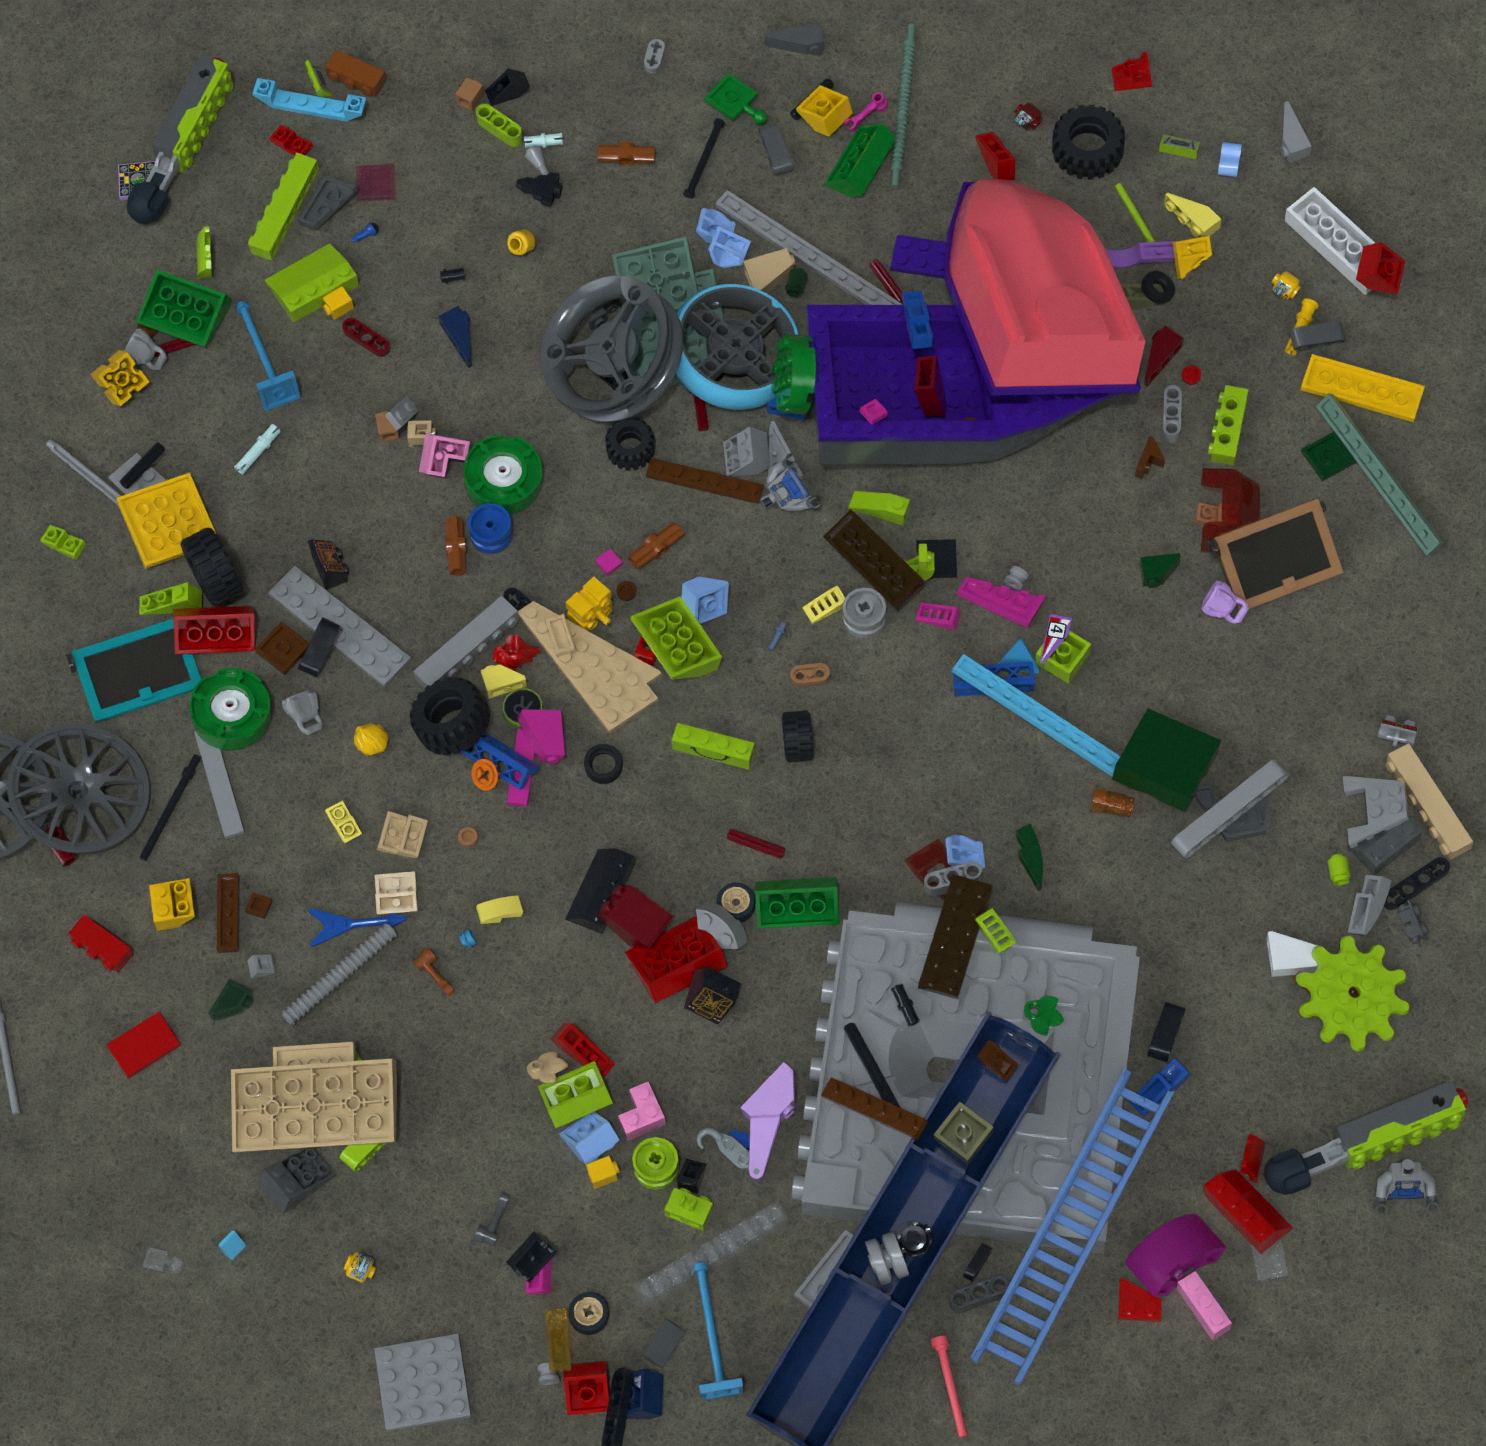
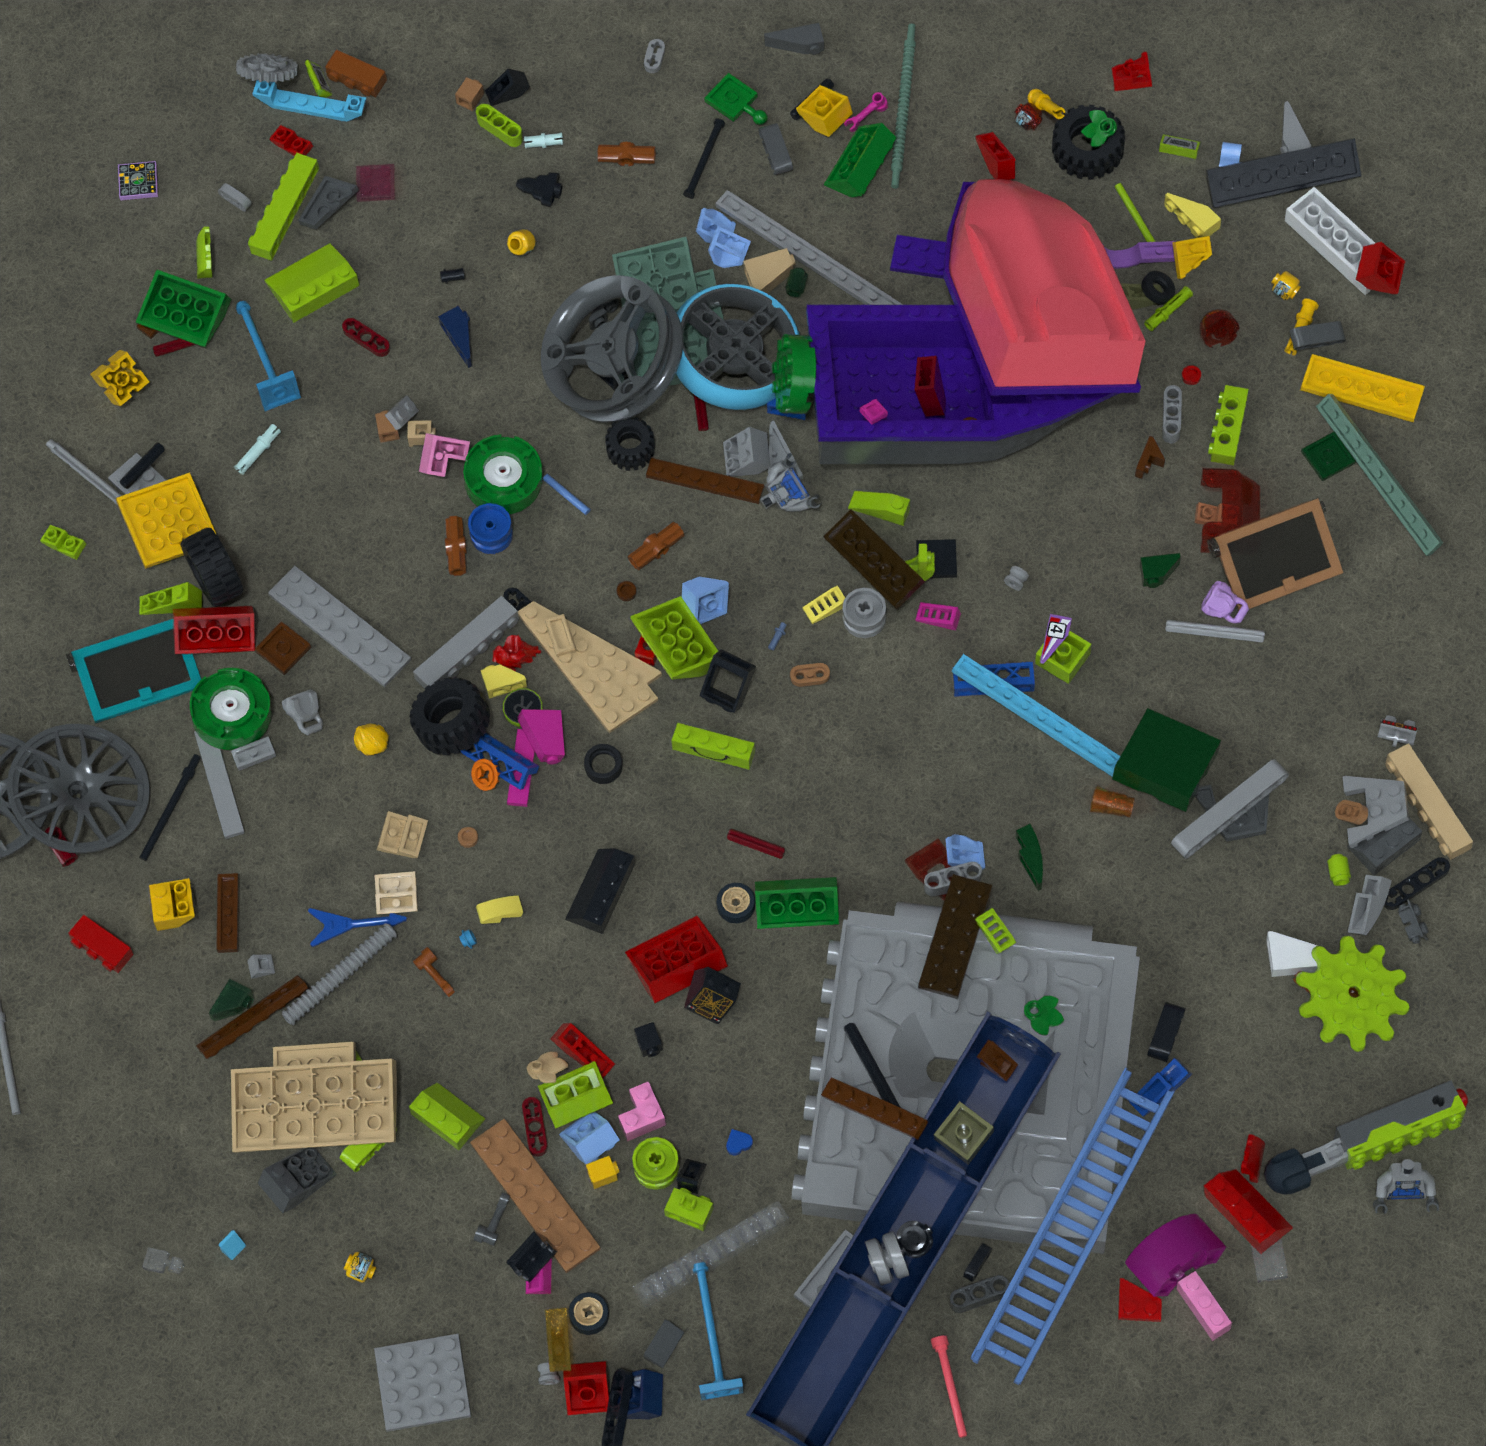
red tile [106,1012,181,1079] -> none
light grey piece [124,329,167,371] -> none
piece [126,54,234,224] -> none
reddish brown plate [245,892,273,919] -> none
black beam [298,617,340,677] -> none
black slope [308,539,349,590] -> none
yellow brick [322,286,354,320] -> none
light yellow slope [325,800,362,844] -> none
blue piece [352,222,379,243] -> none
light grey cone [524,146,549,175] -> none
yellow brick [566,577,613,631] -> none
dark pink tile [595,548,623,576] -> none
dark red slope [597,884,673,949] -> none
light grey brick [696,902,748,949] -> none
lavender slope [697,1062,796,1180] -> none
black tyre [782,710,814,762] -> none
dark red axle [869,259,903,304] -> none
black pin [891,983,920,1027] -> none
blue slope [902,290,933,349] -> none
dark pink wing [957,577,1046,628] -> none
dark azure piece [997,639,1040,674] -> none
dark red slope [1144,326,1184,387] -> none
none -> reddish brown plate [196,975,308,1059]
none -> light grey beam [218,183,252,212]
none -> light grey plate [231,737,276,771]
none -> light grey gear [236,53,298,83]
none -> lime slope [409,1083,485,1150]
none -> medium nougat plate [470,1119,600,1273]
none -> dark red beam [522,1097,548,1157]
none -> medium blue bar [543,474,591,515]
none -> black brick [634,1022,663,1057]
none -> black window [699,649,756,713]
none -> yellow pin [1027,89,1065,119]
none -> green plate [1081,110,1117,147]
none -> lime pin [1144,286,1193,331]
none -> light grey axle [1165,620,1265,642]
none -> clear red cylinder [1199,309,1240,348]
none -> black plate [1206,138,1362,208]
none -> medium nougat plate [1335,800,1368,825]

